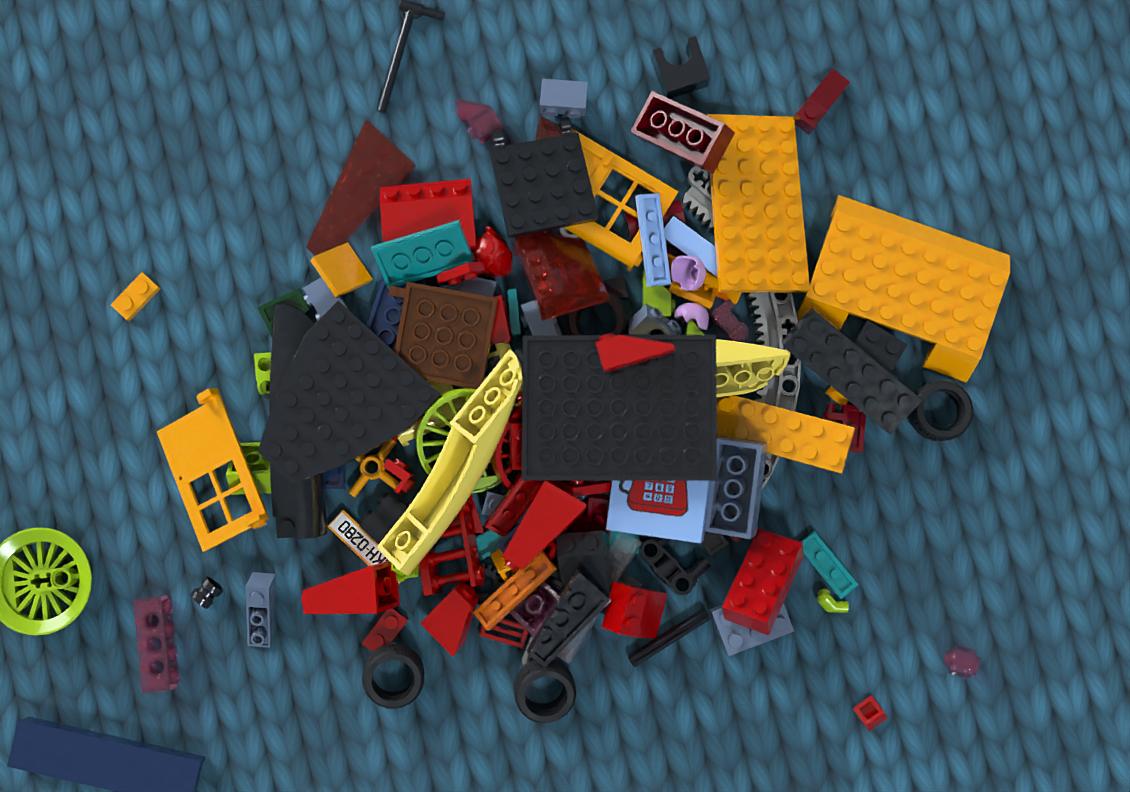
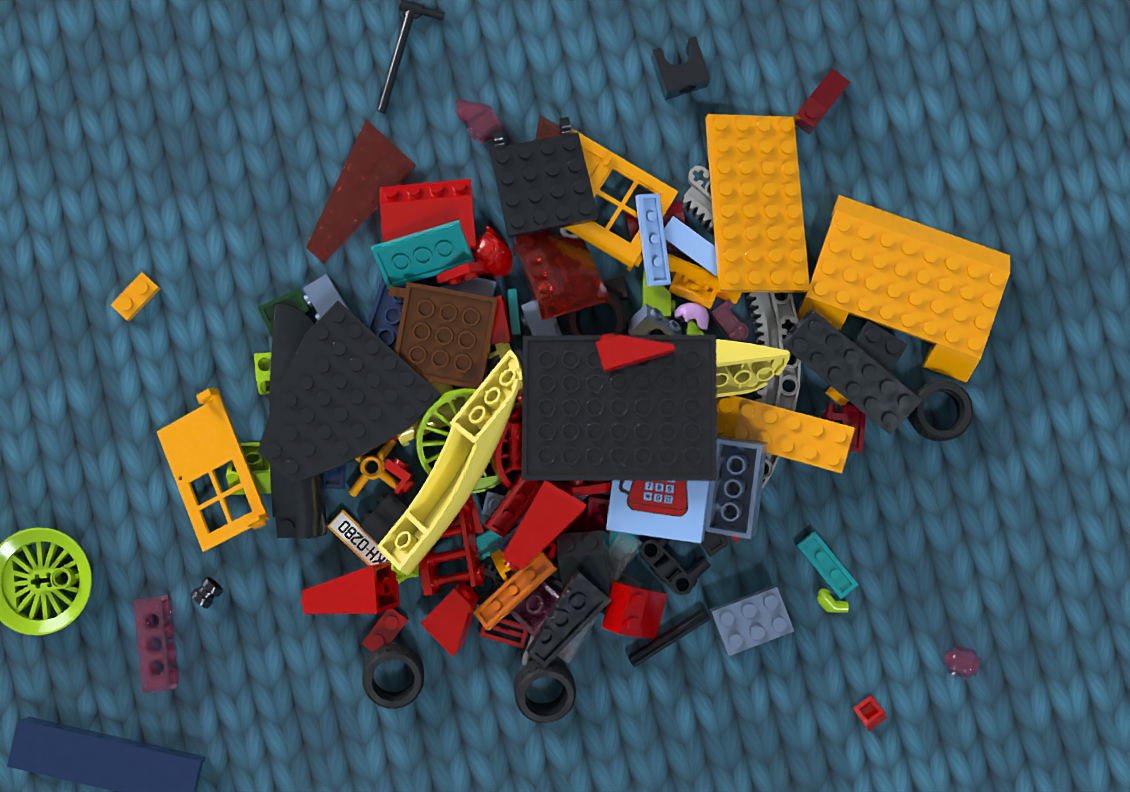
sand blue slope [246,572,276,648] -> none
light orange tile [310,242,373,298] -> none
sand blue slope [540,79,588,118] -> none
dark red brick [630,91,735,174] -> none
lavender hair [671,256,706,291] -> none
red brick [722,528,804,636] -> none

